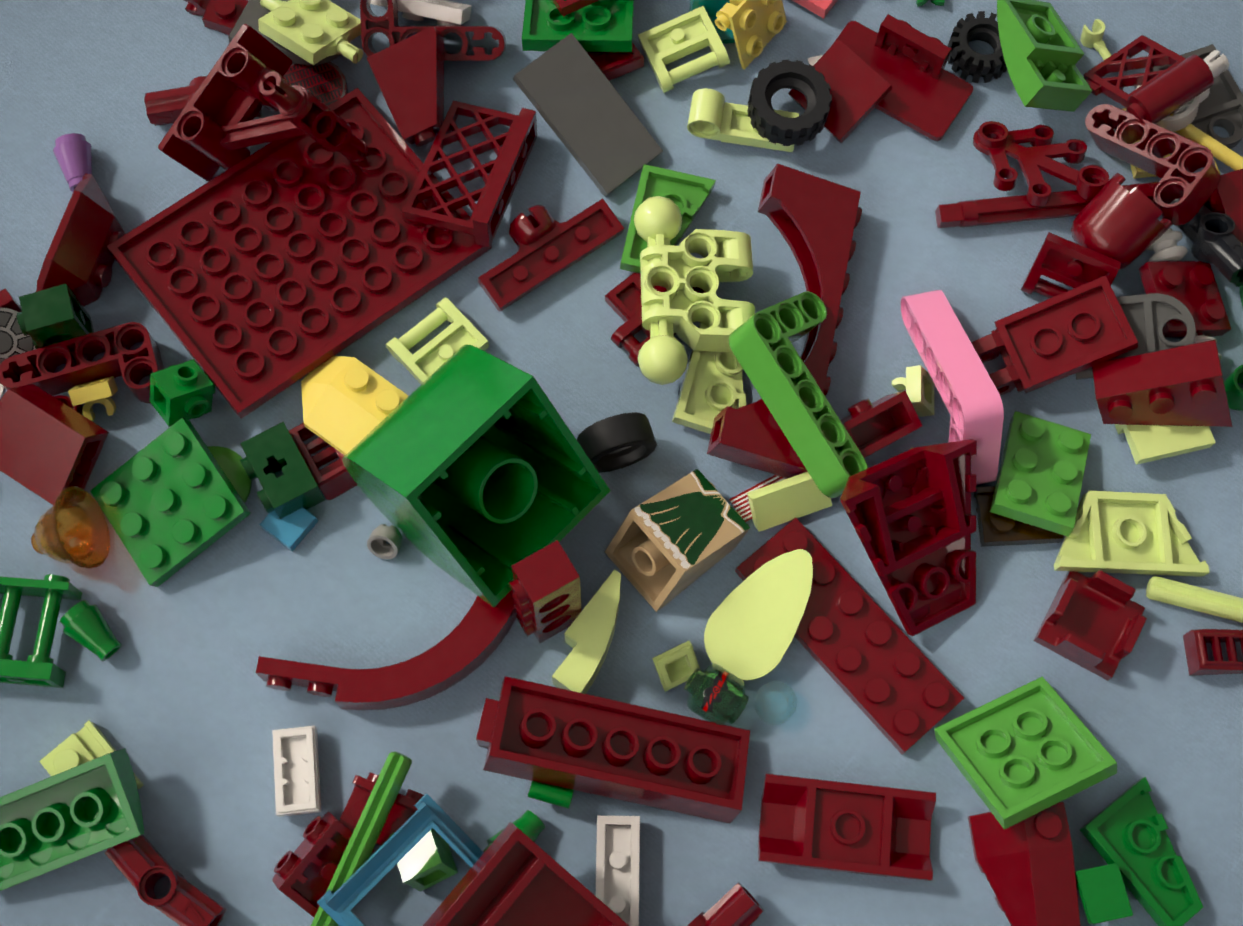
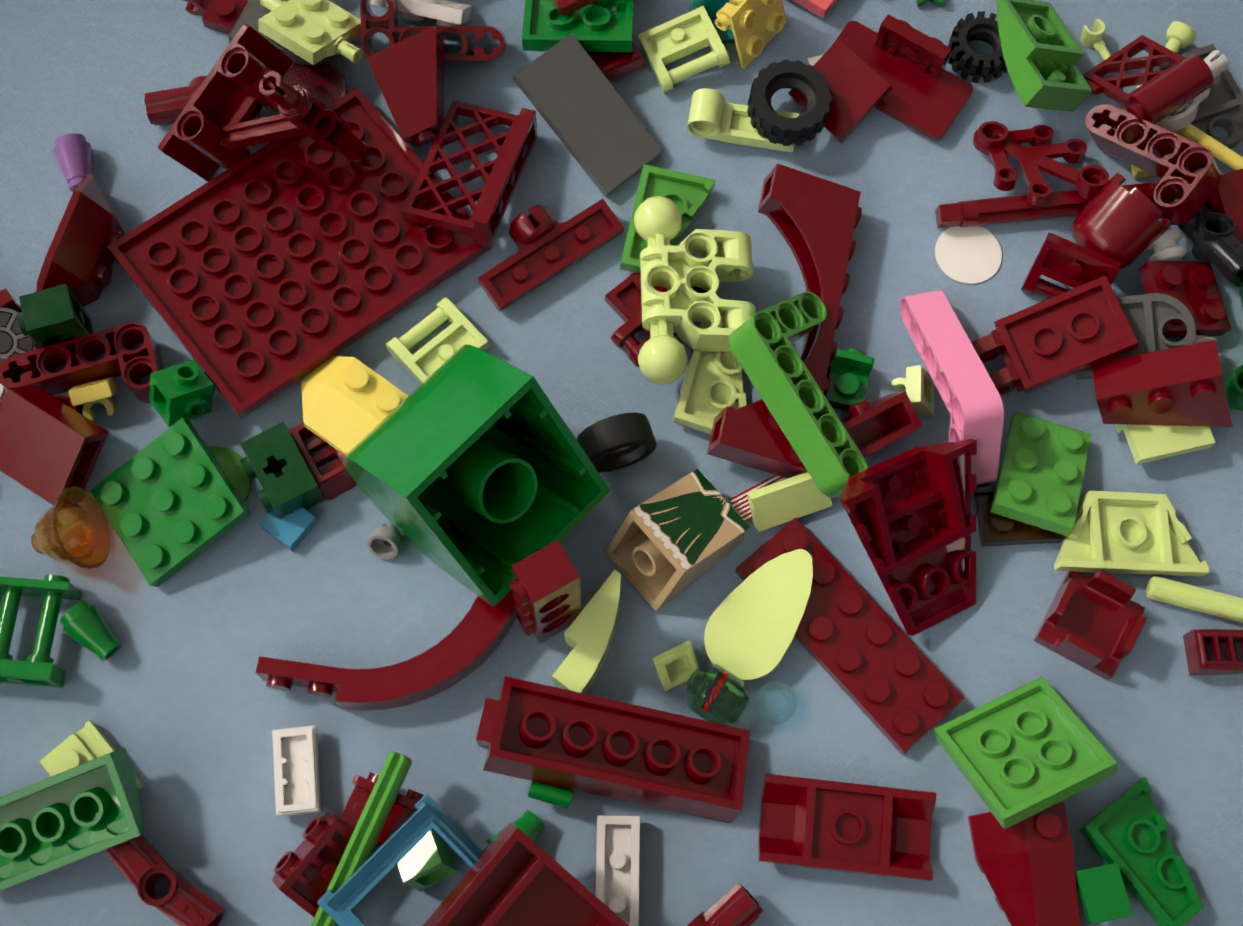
none -> green bracket [825,348,875,412]
none -> white sticker [935,226,1002,284]
none -> yellowish green piece [1165,21,1197,53]

